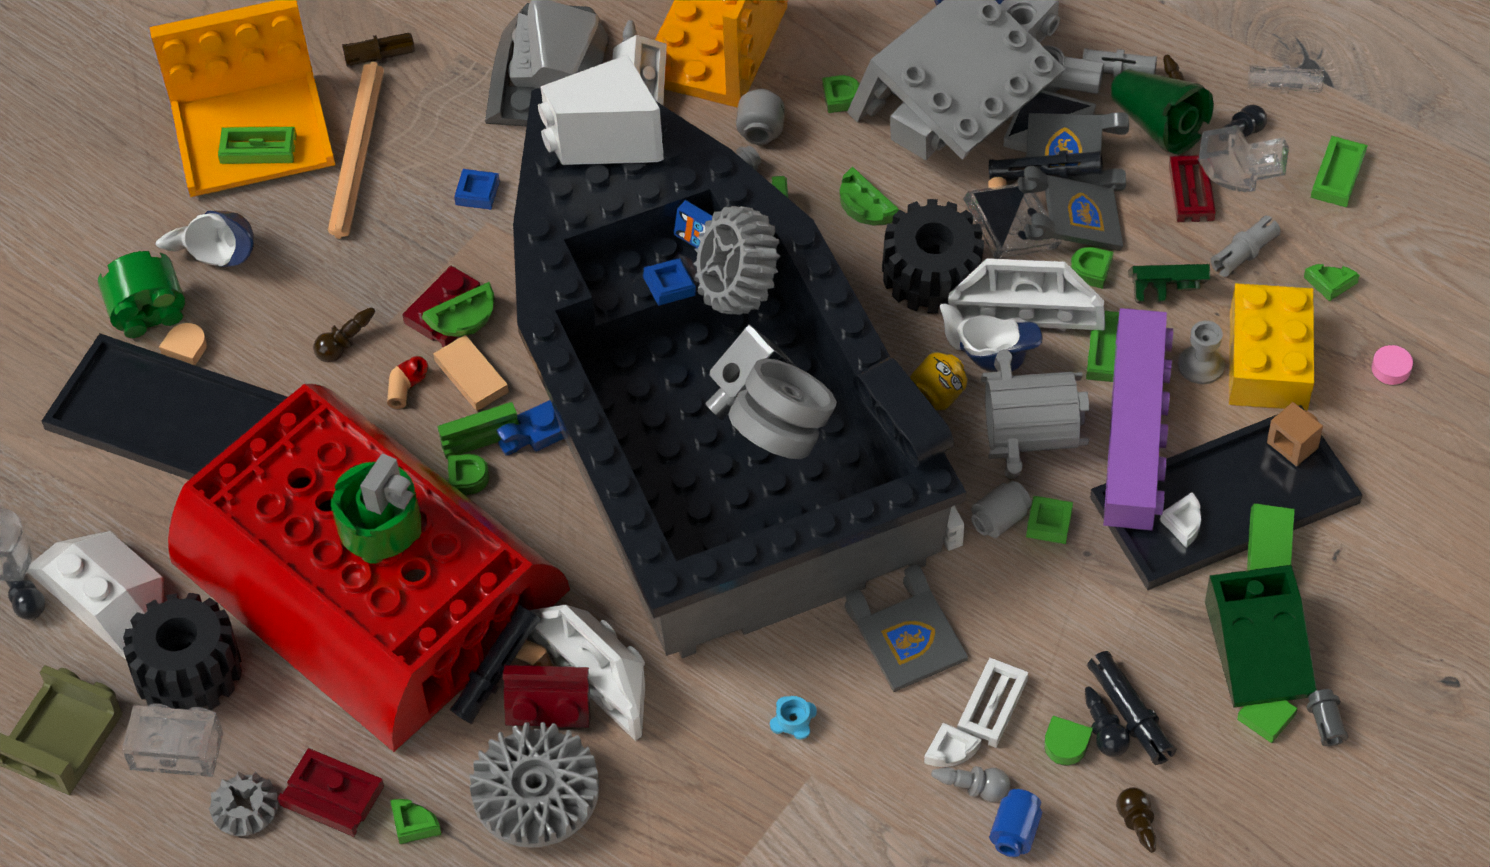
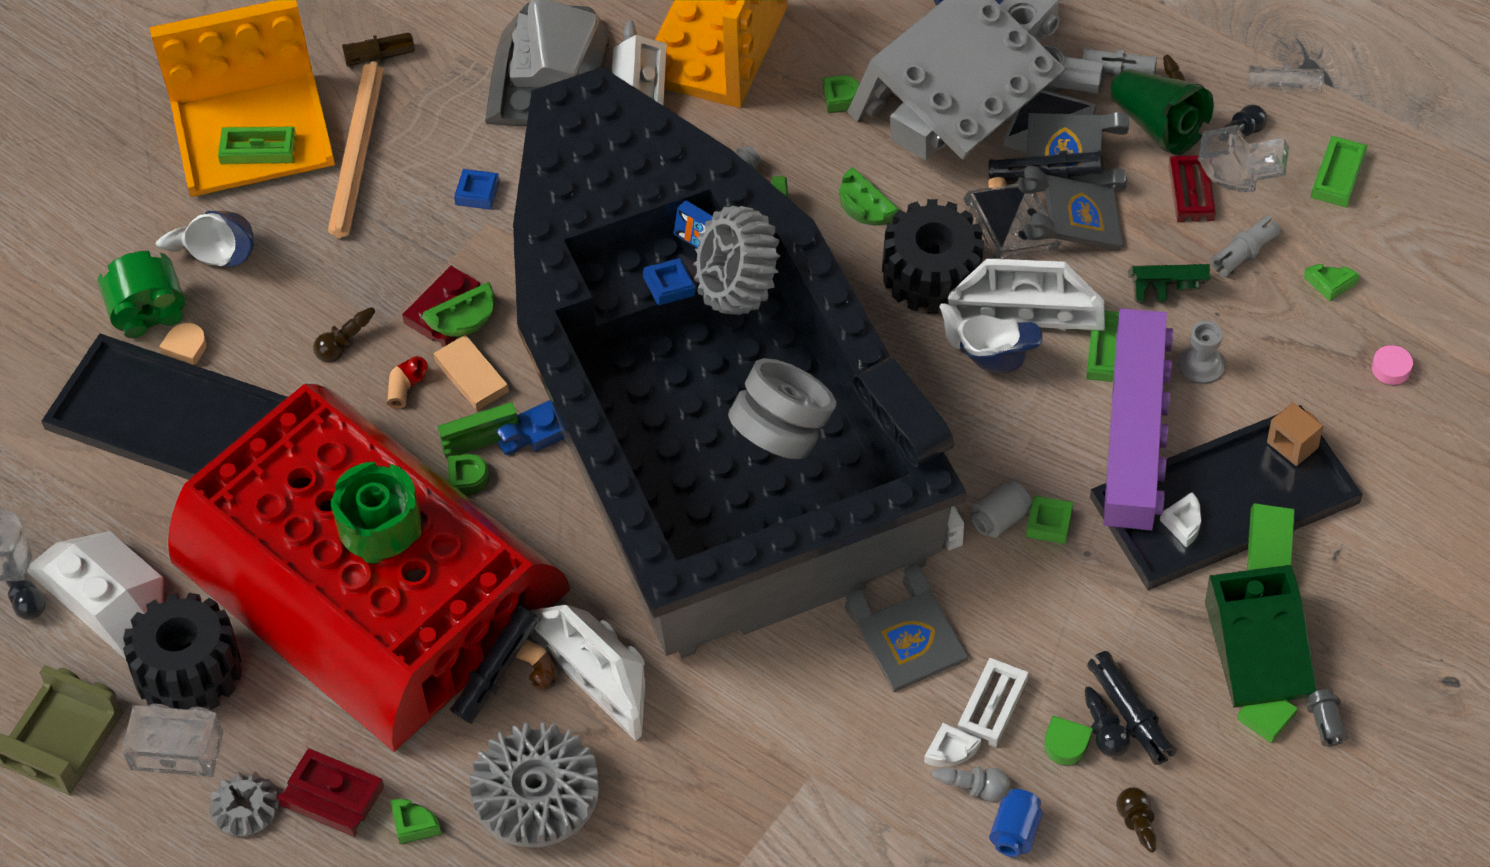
light grey tile [360,453,413,515] -> none
dark red plate [503,665,591,728] -> none
white slope [538,55,664,165] -> none
light grey torso [705,324,798,420] -> none
light grey head [736,88,785,145] -> none
medium azure plate [770,696,817,740] -> none
yellow head [910,352,967,410] -> none
light grey container [981,349,1089,479] -> none
bright green tile [1071,247,1114,289] -> none
yellow brick [1229,283,1314,410] -> none

